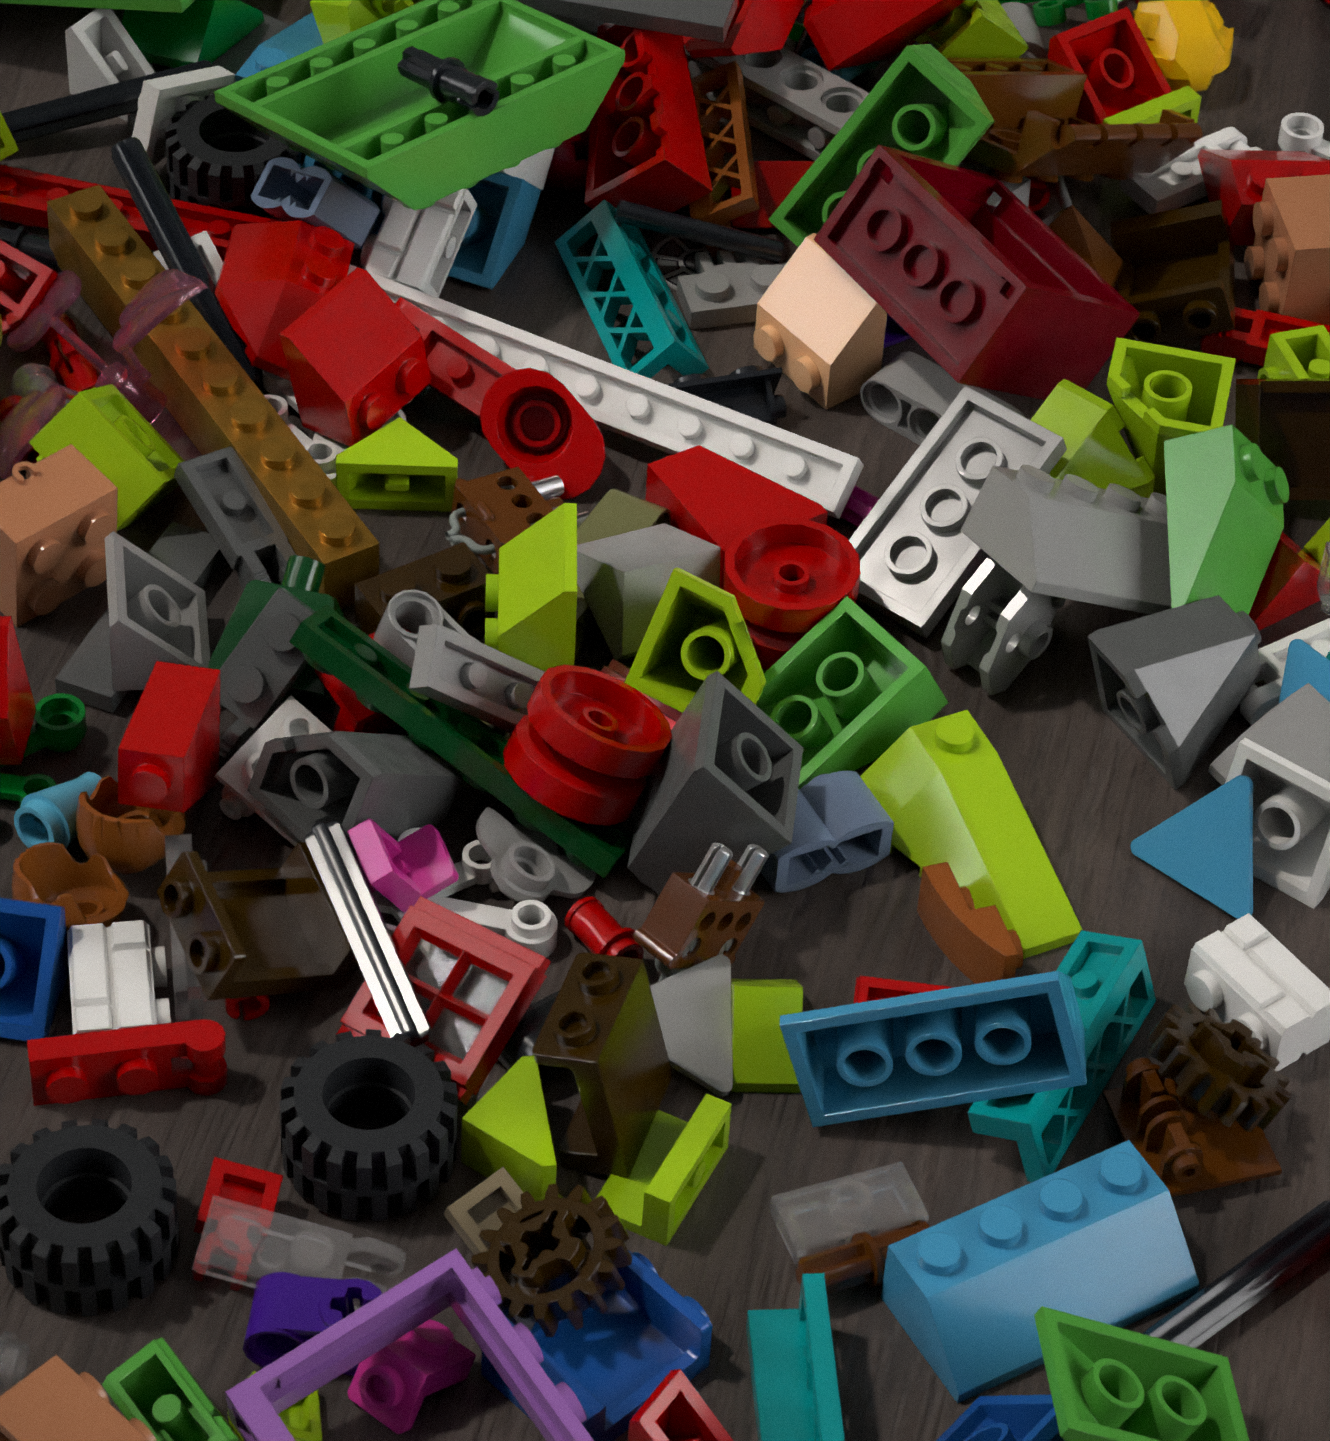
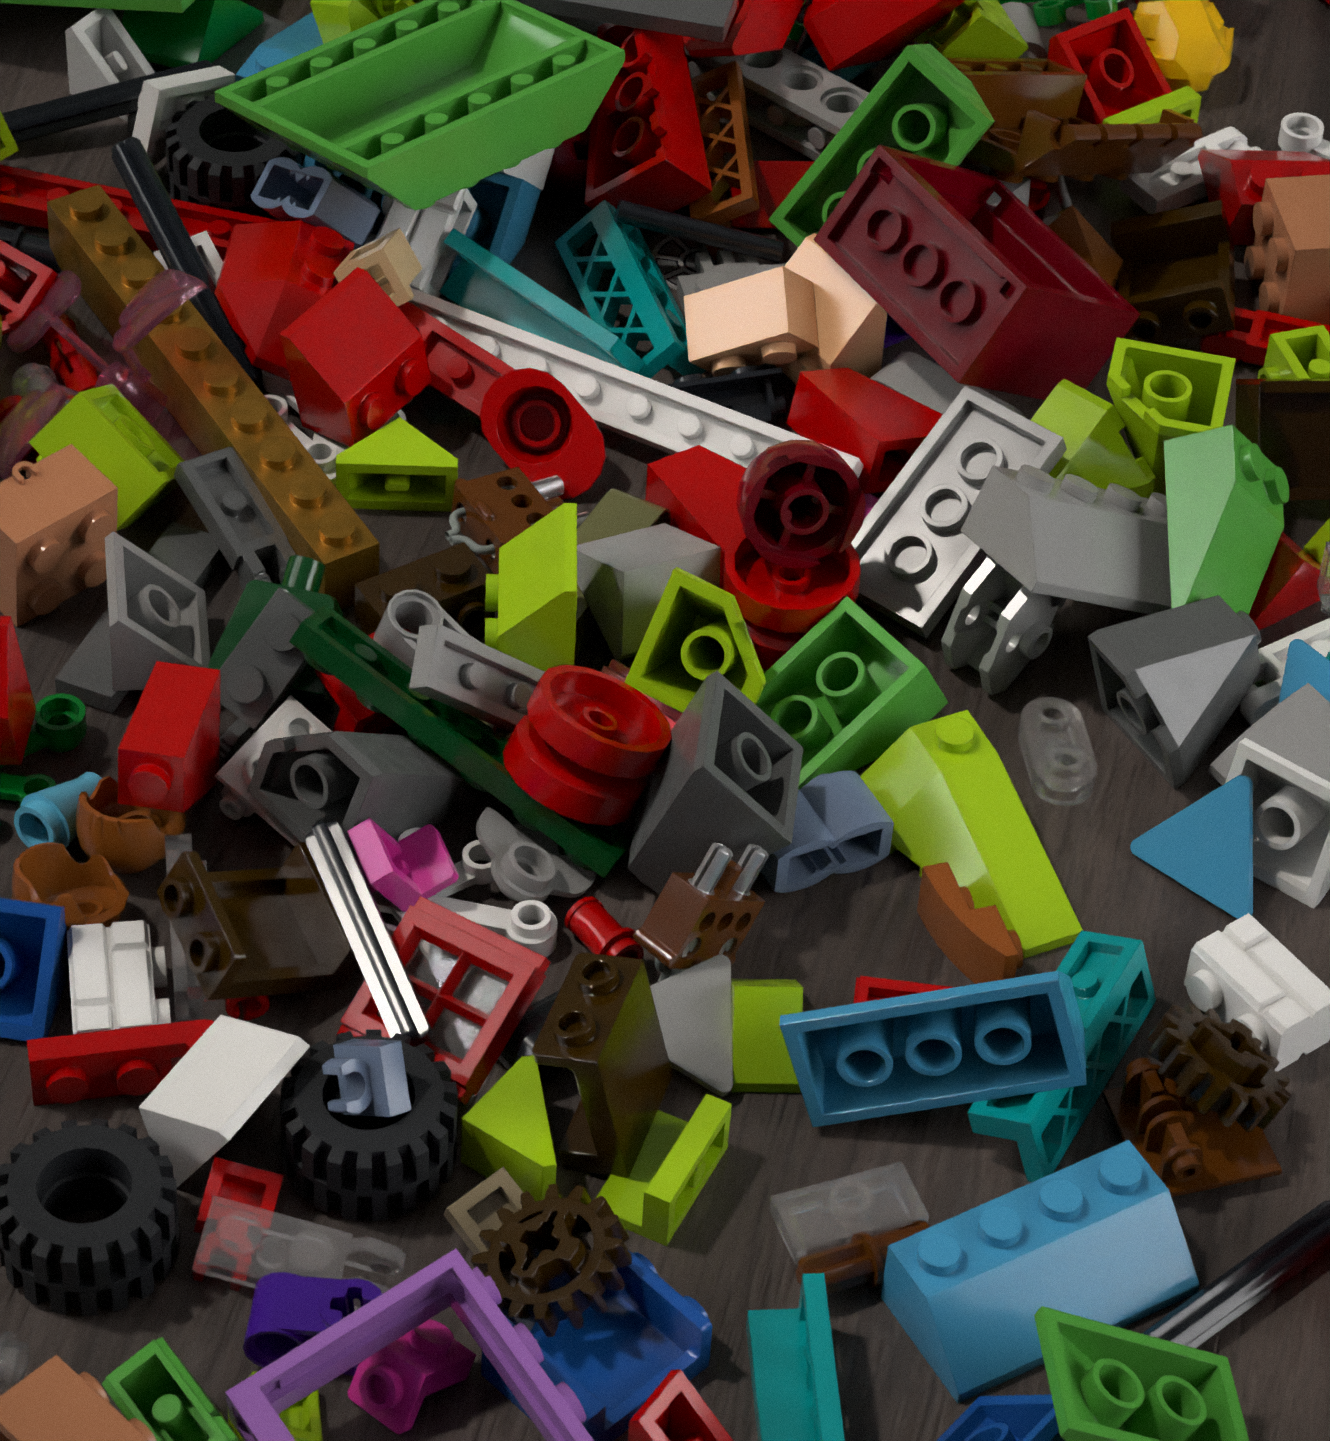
black axle [397,46,499,116] -> none
none -> white slope [138,1015,310,1187]
none -> sand blue tile [322,1039,411,1117]
none -> tan brick [333,228,422,306]
none -> teal fence [439,228,645,374]
none -> light nougat brick [683,266,819,377]
none -> dark red cylinder [736,440,866,568]
none -> red slope [786,367,943,494]
none -> clear plate [1018,697,1097,806]

